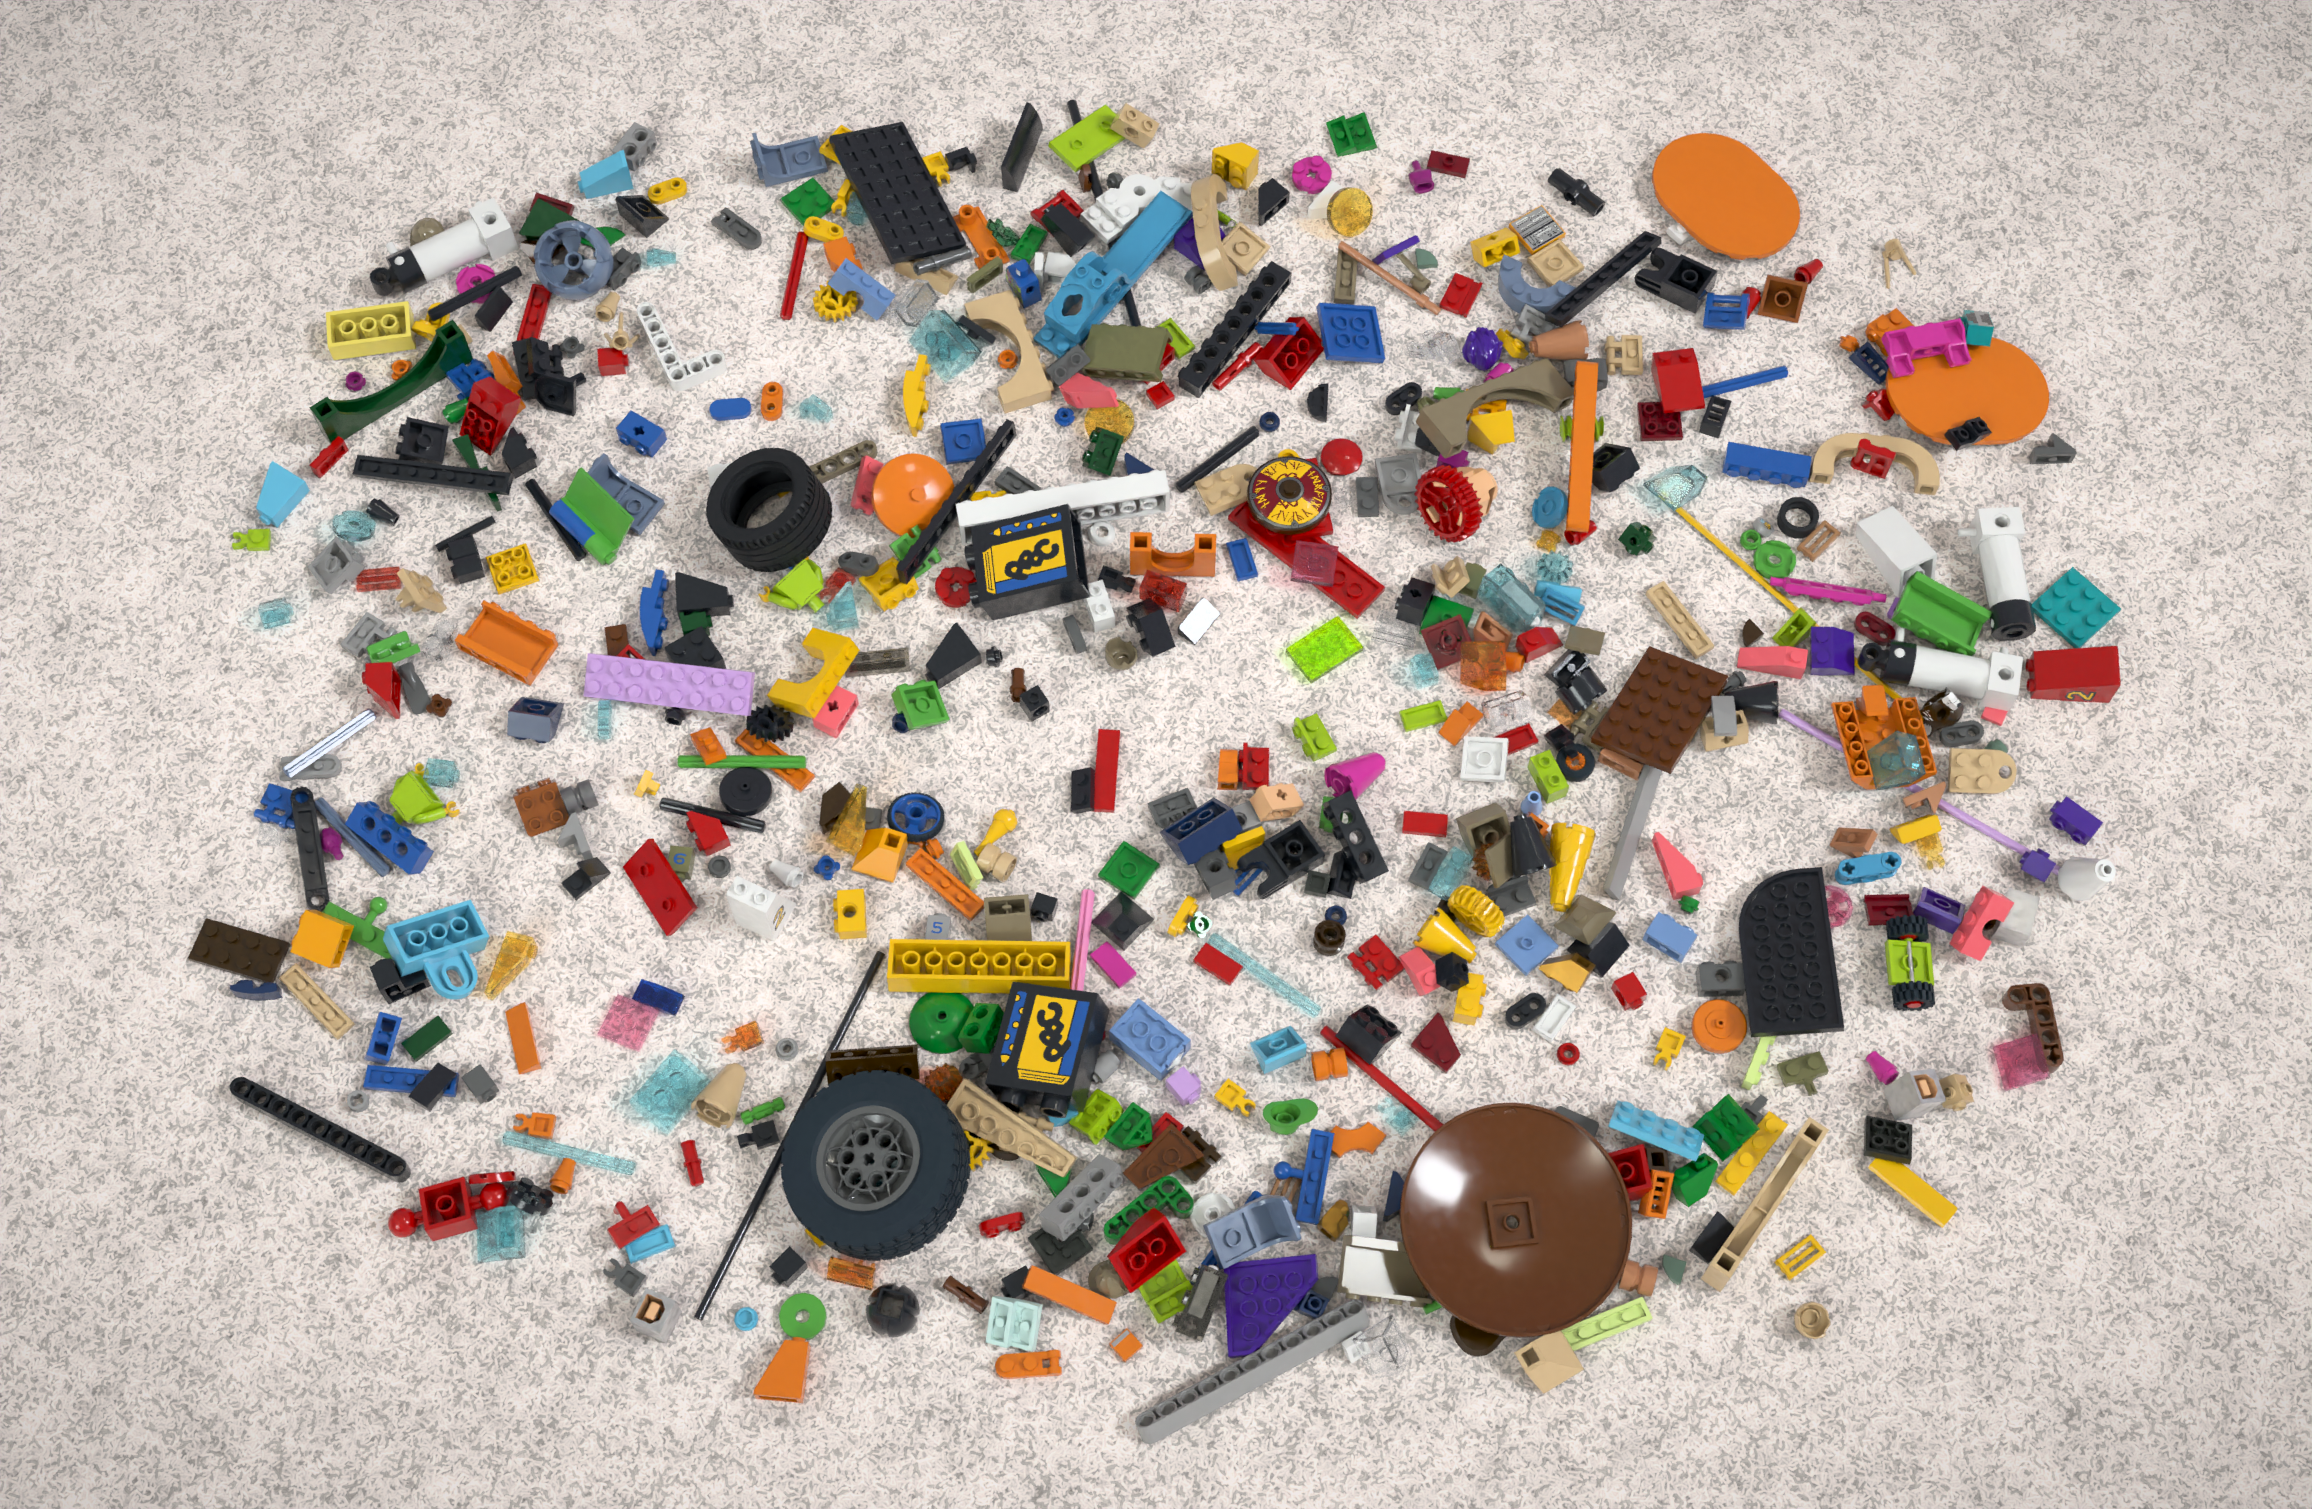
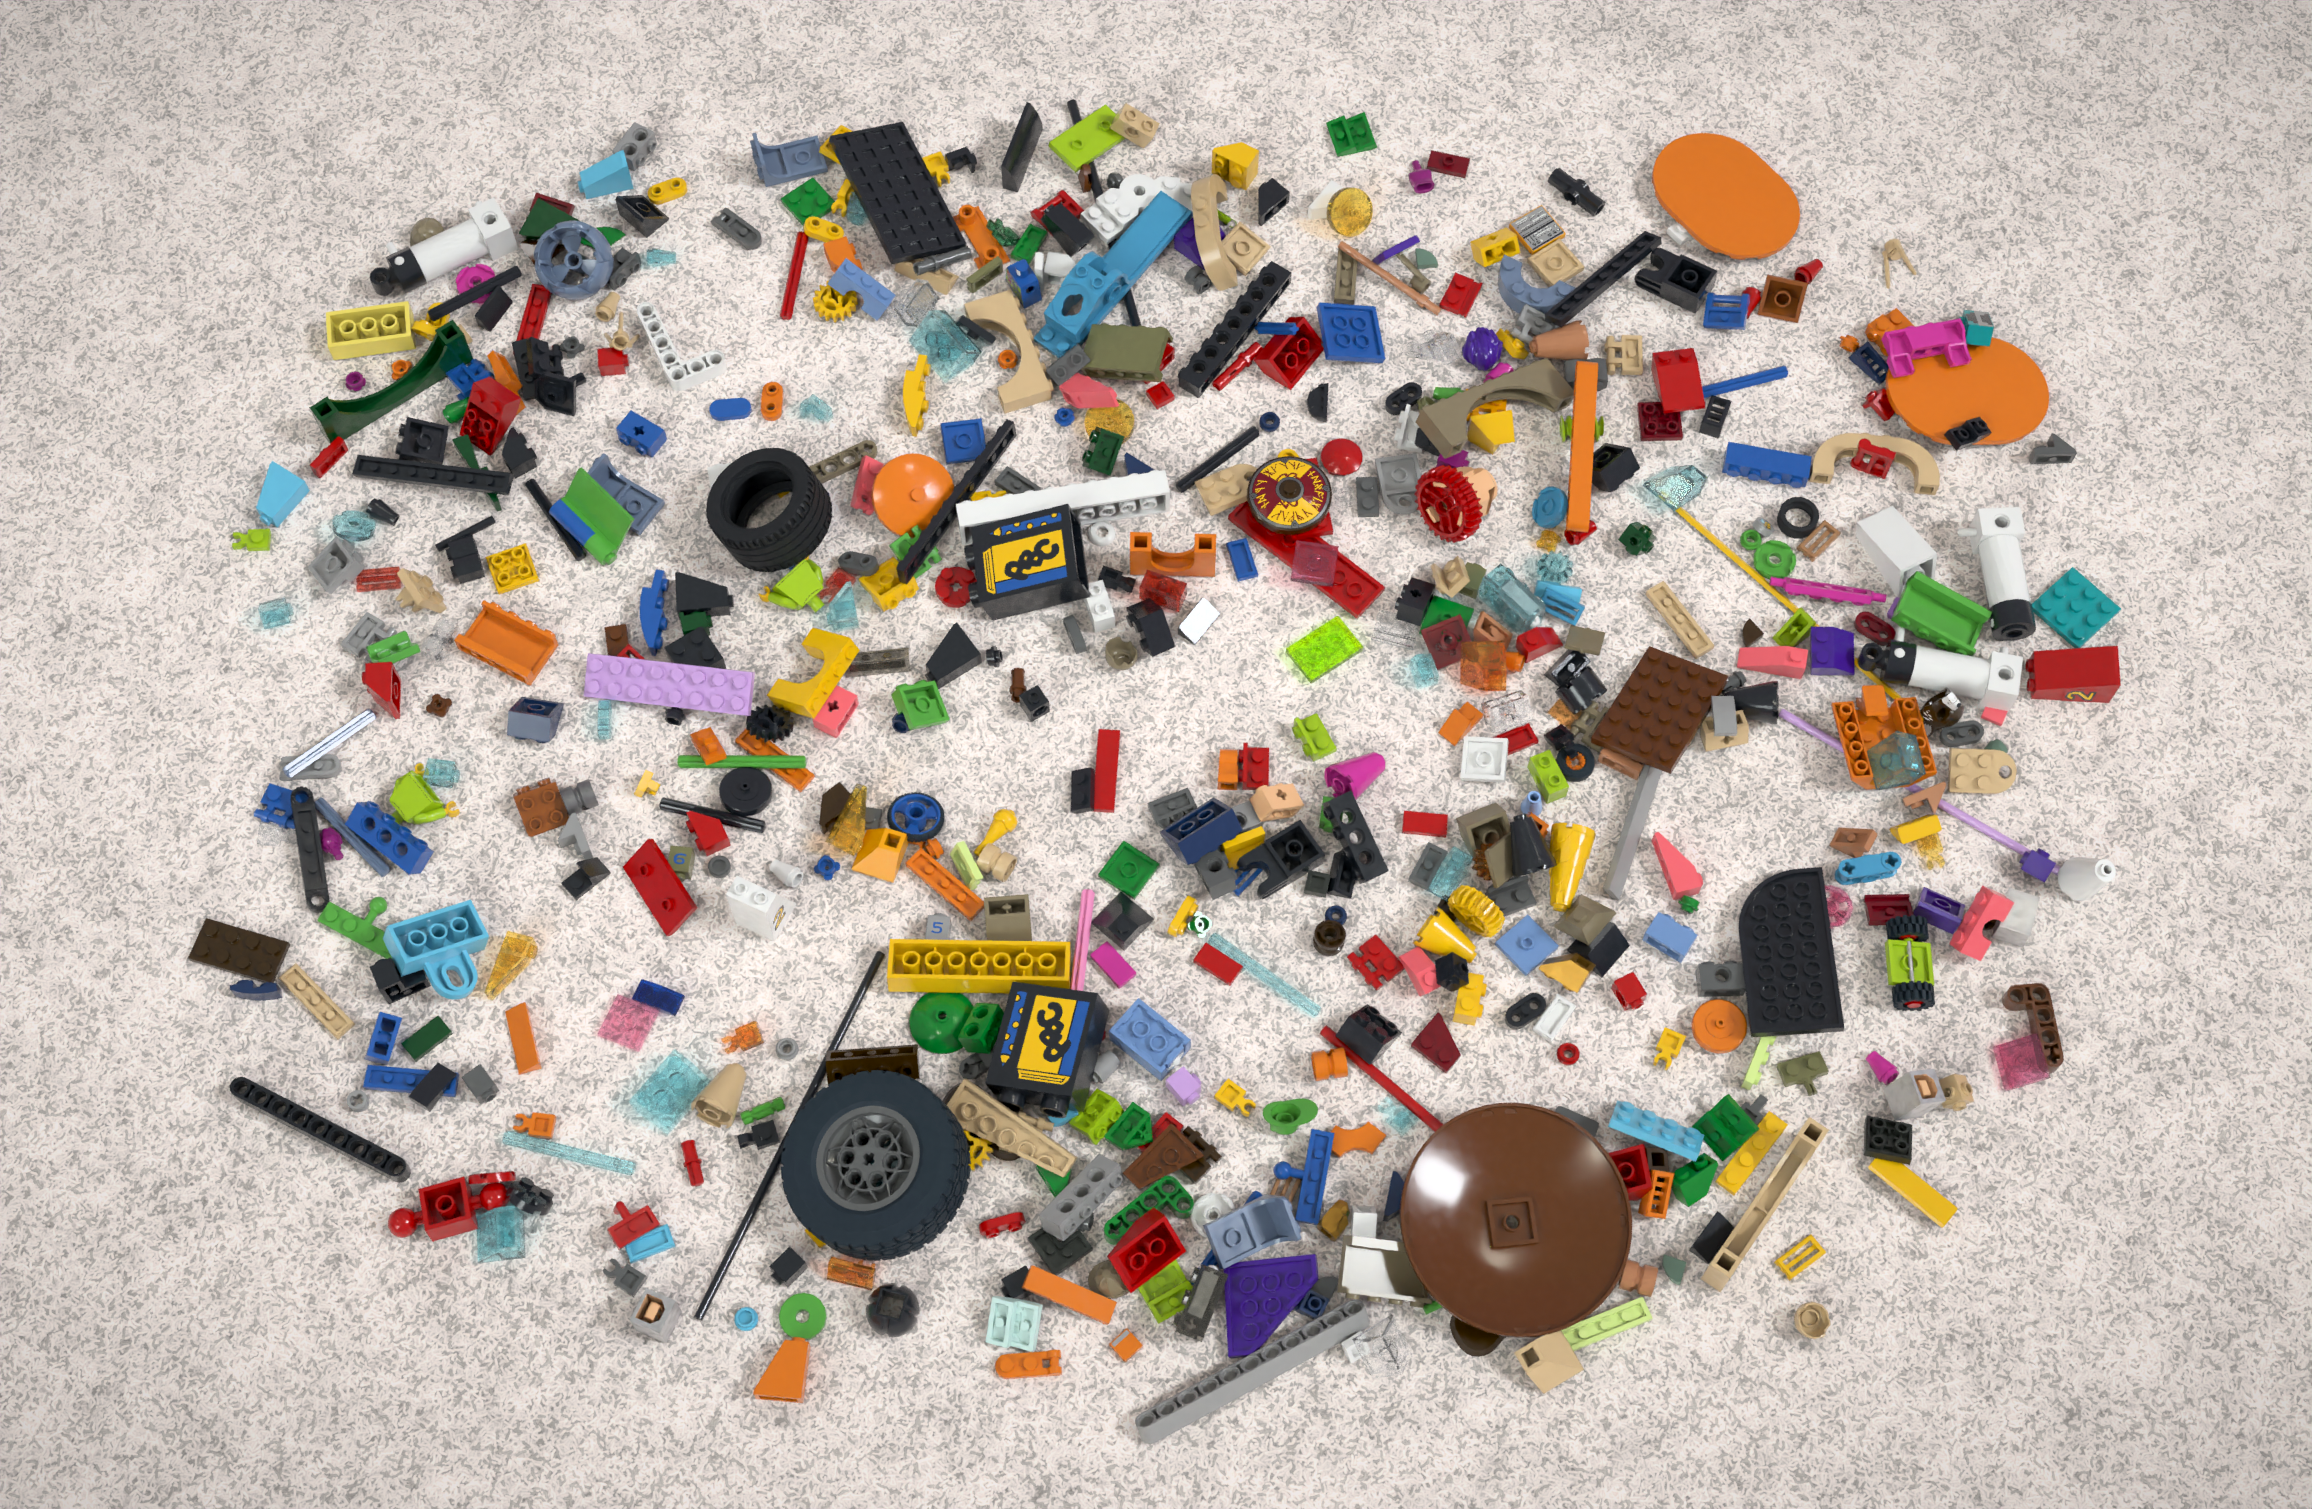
light orange brick [290,910,354,968] -> none
dark grey piece [398,662,431,715] -> none
orange cone [549,1158,576,1194] -> none
yellow brick [833,889,867,940] -> none
clear orange gear [924,1063,963,1102] -> none
reddish brown pin [942,1275,989,1314] -> none
black plate [1031,892,1058,922] -> none
lime tile [1155,318,1195,359] -> none
medium azure slope [1250,1025,1307,1074] -> none
dark pink plate [1292,155,1332,194] -> none
lime tile [1399,700,1447,732] -> none
dark purple brick [2049,796,2103,846] -> none

